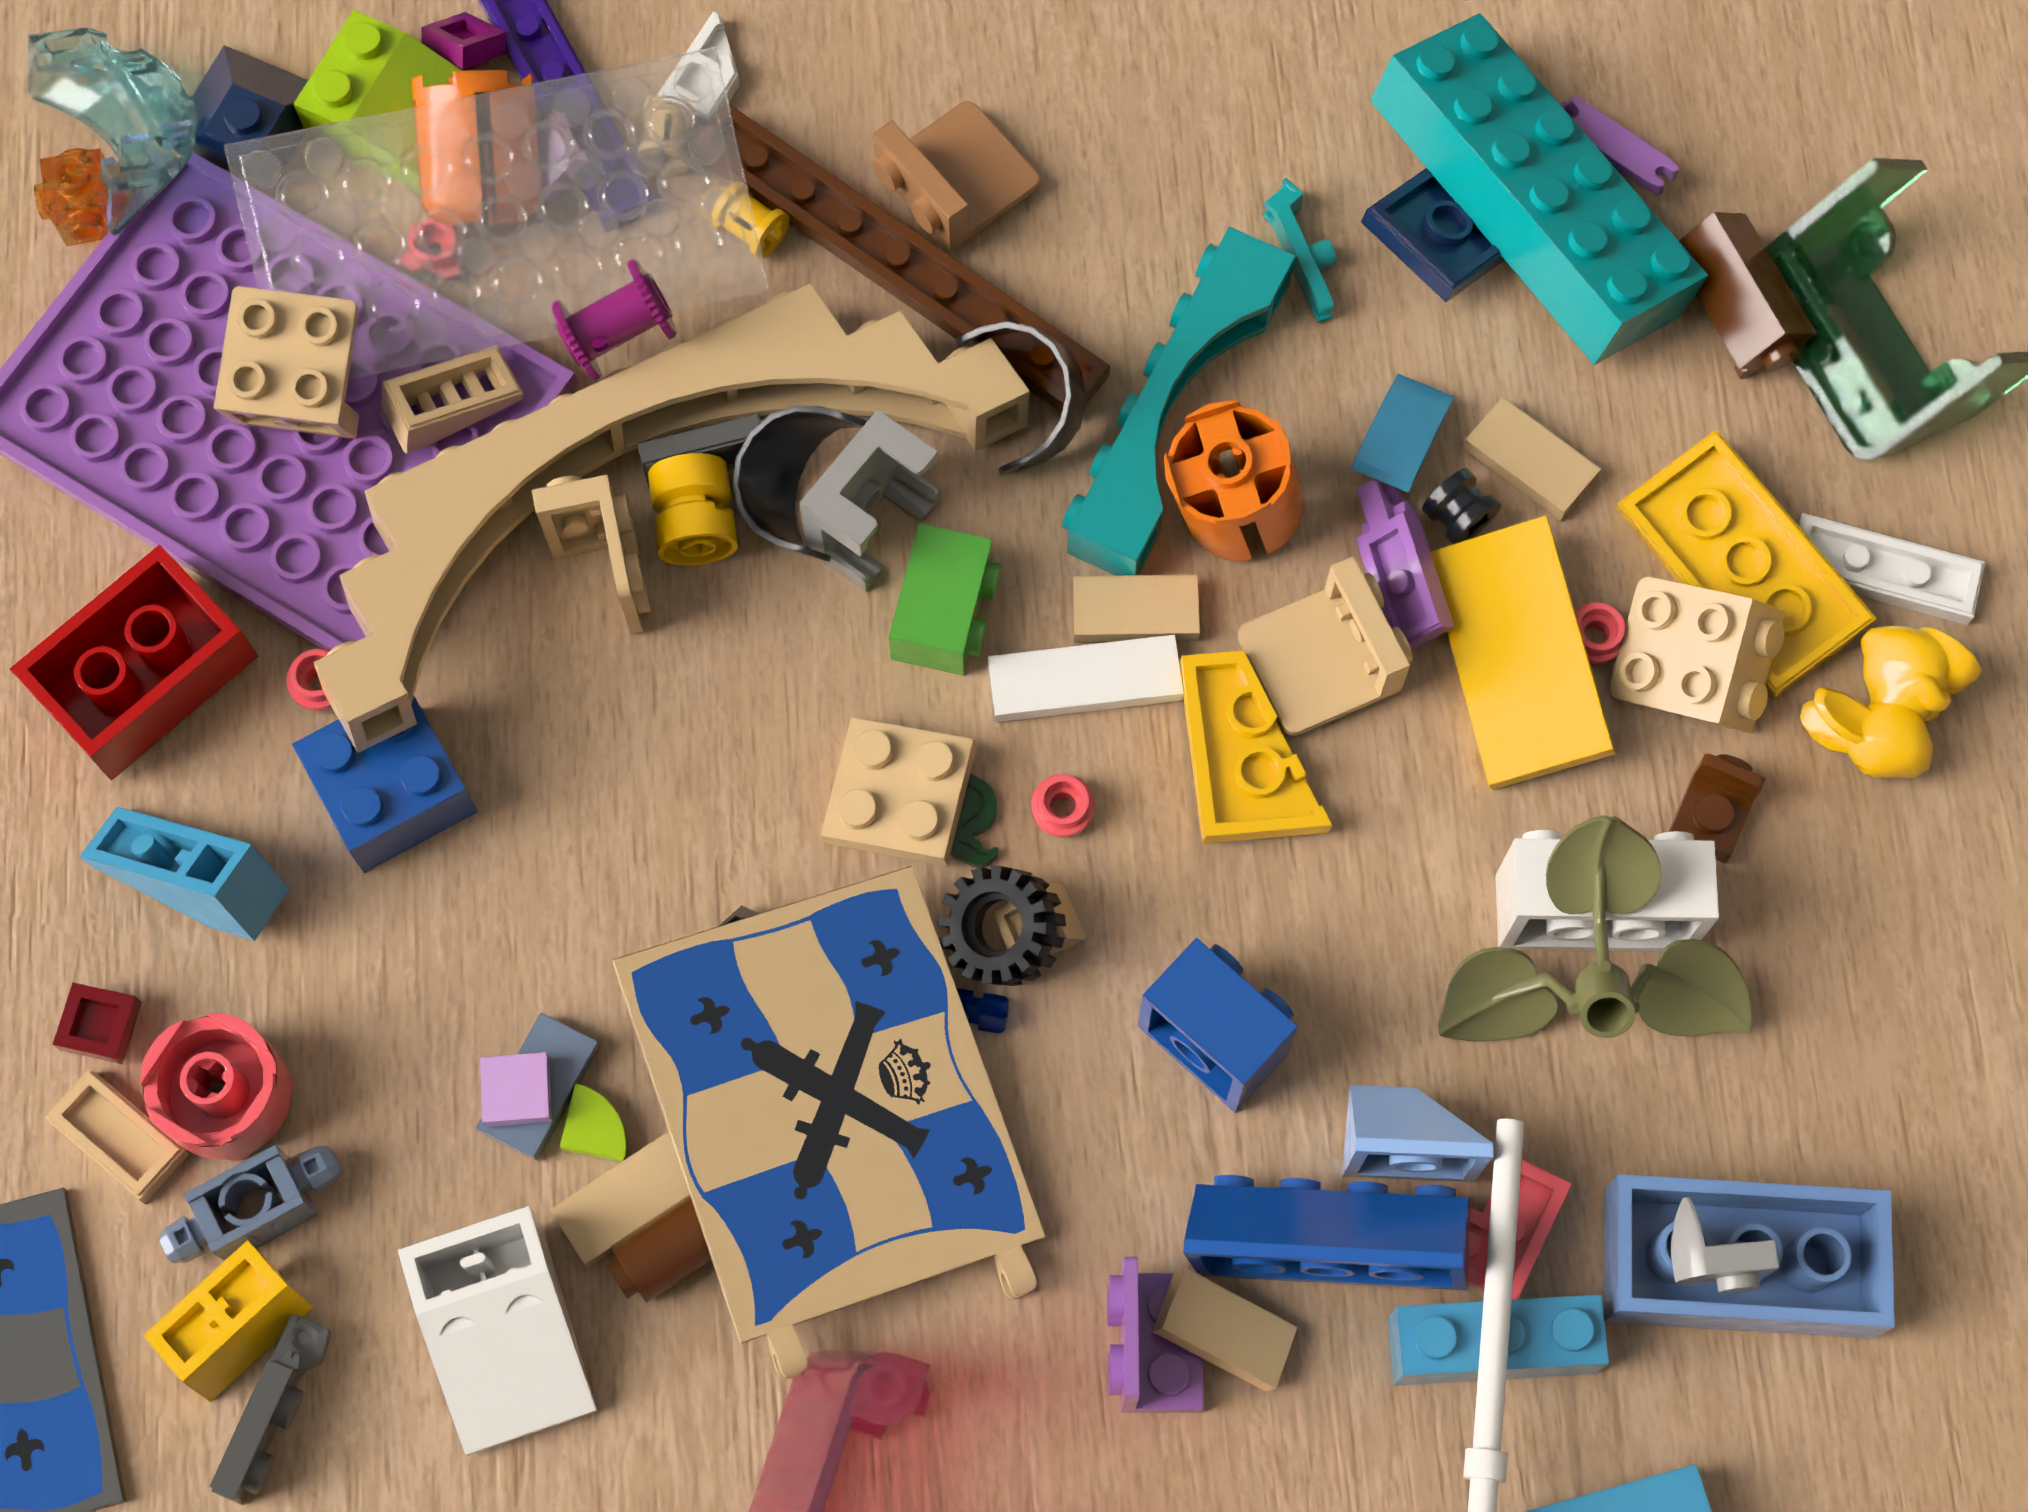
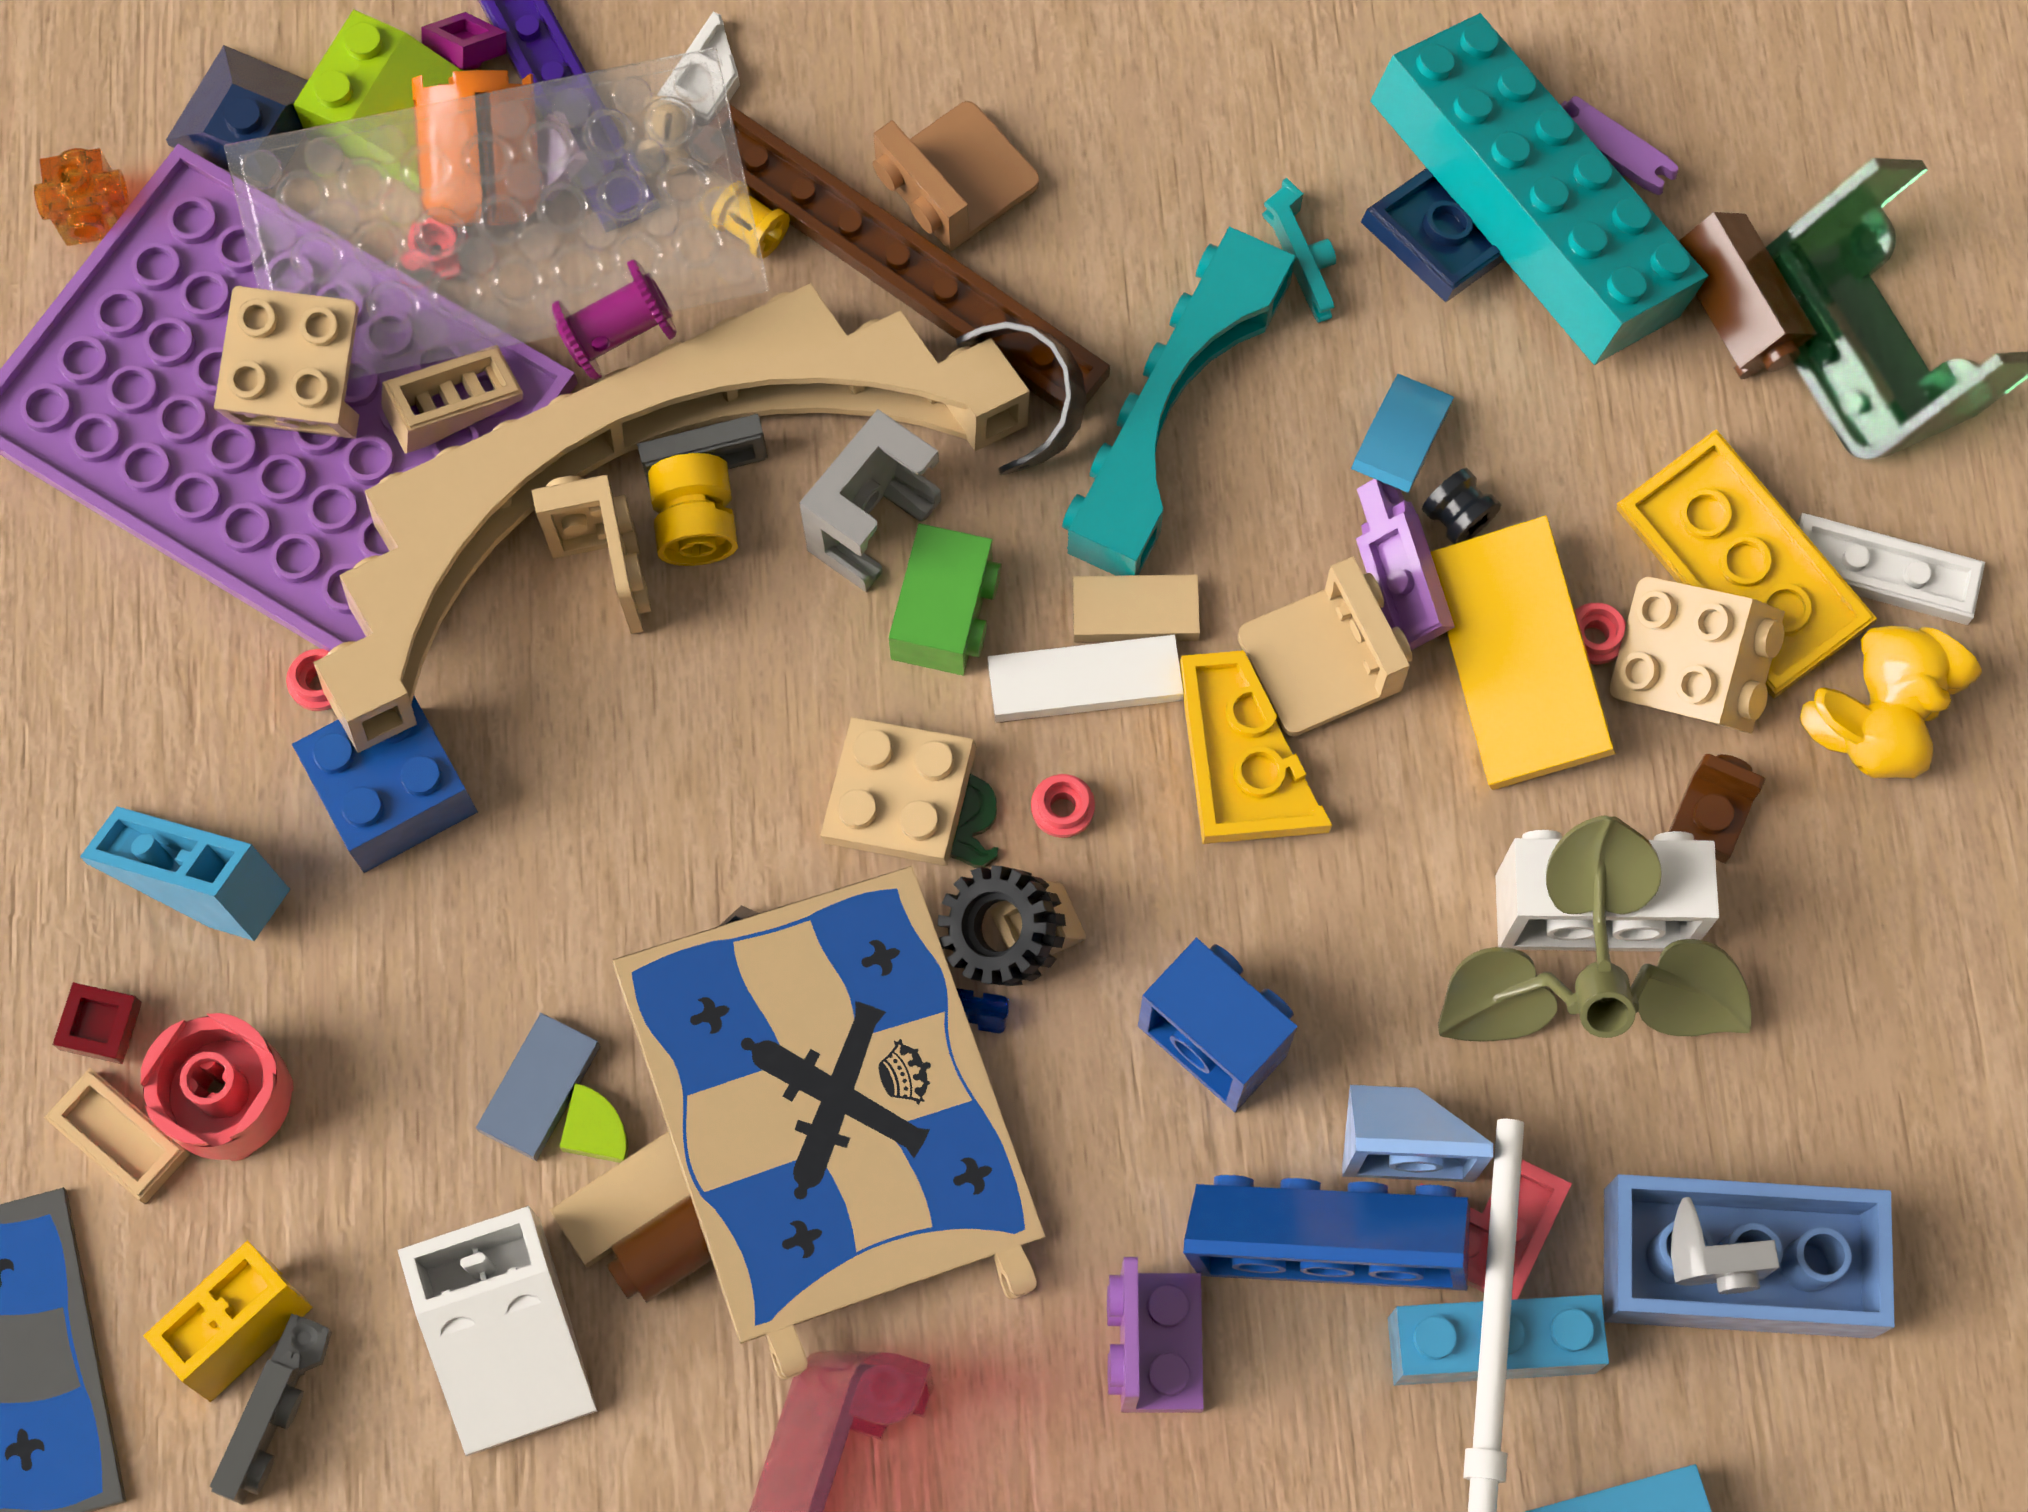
red brick [9,544,258,781] -> none
clear light blue windscreen [28,28,197,236] -> none
sand blue piece [158,1145,343,1263] -> none
lavender tile [480,1052,552,1127] -> none
black piece [732,405,867,562] -> none
tan tile [1152,1267,1298,1391] -> none
orange cylinder [1164,400,1305,562] -> none
tan tile [1463,396,1601,521] -> none

